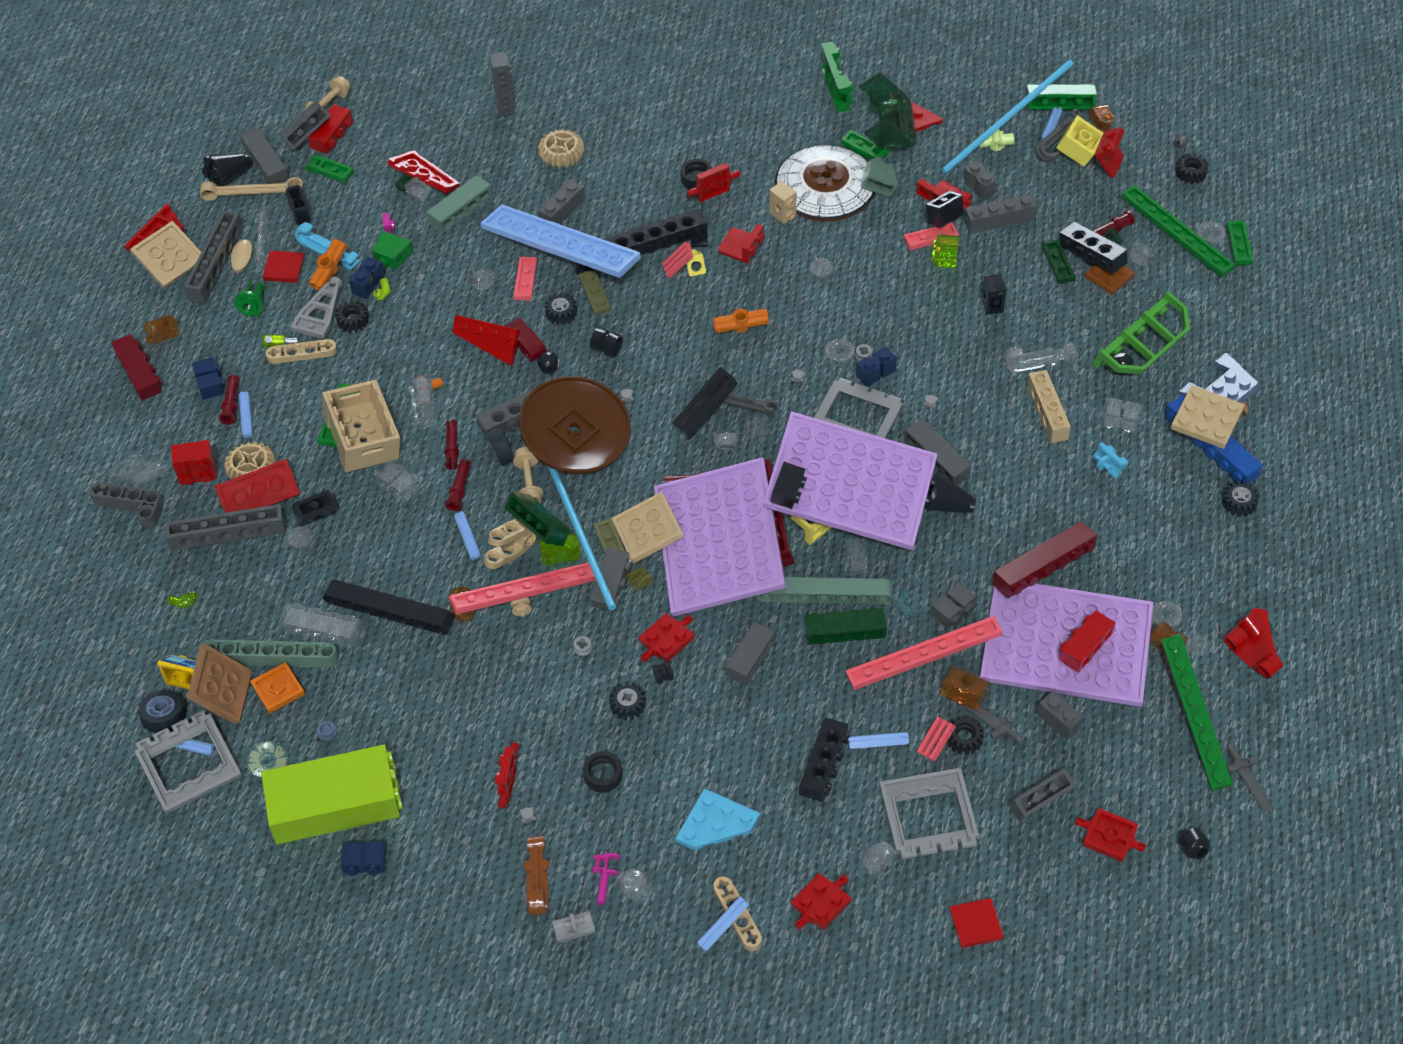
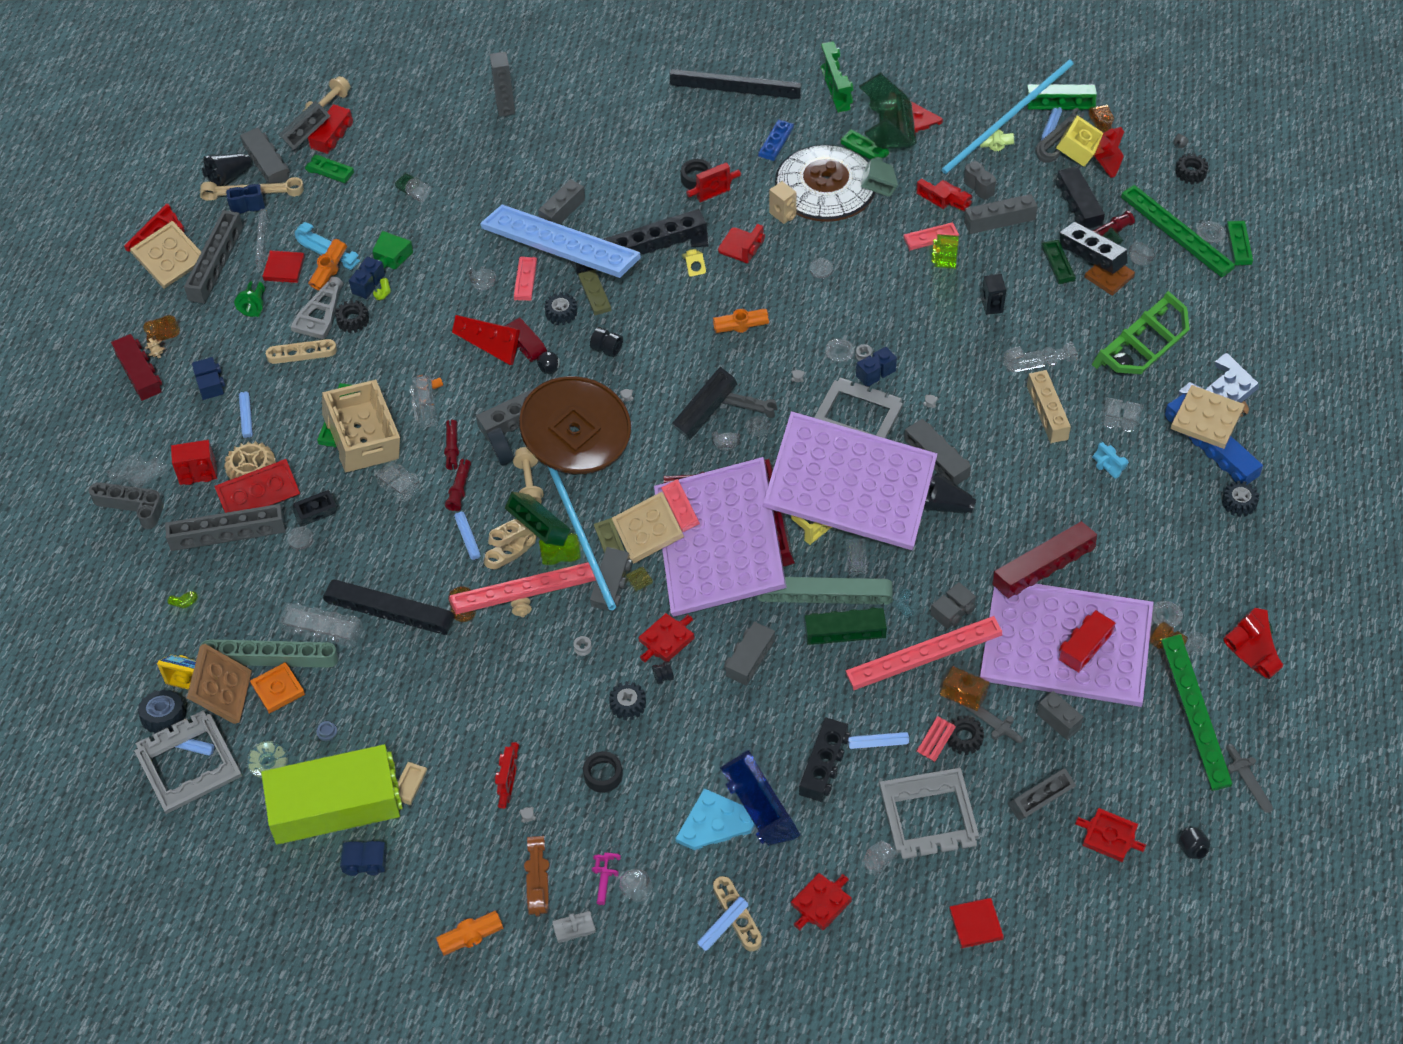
dark red pin [219,375,240,425] -> none
tan arm [231,239,252,273] -> none
clear neon green piece [262,334,298,348] -> none
black brick [286,185,311,226] -> none
dark pink plate [382,213,395,234] -> none
red wing [388,151,460,193] -> none
sand green brick [426,175,492,233] -> none
tan gear [538,128,584,169] -> none
coral tile [662,242,694,278] -> none
black brick [770,462,807,510] -> none
black brick [926,191,964,227] -> none
none -> tan wheel [145,338,165,358]
none -> dark blue brick [226,184,265,214]
none -> tan tile [398,762,427,805]
none -> orange piece [436,911,503,956]
none -> coral tile [661,479,700,532]
none -> black plate [670,69,801,99]
none -> clear blue windscreen [720,750,801,846]
none -> blue tile [759,120,794,161]
none -> black brick [1055,166,1105,229]

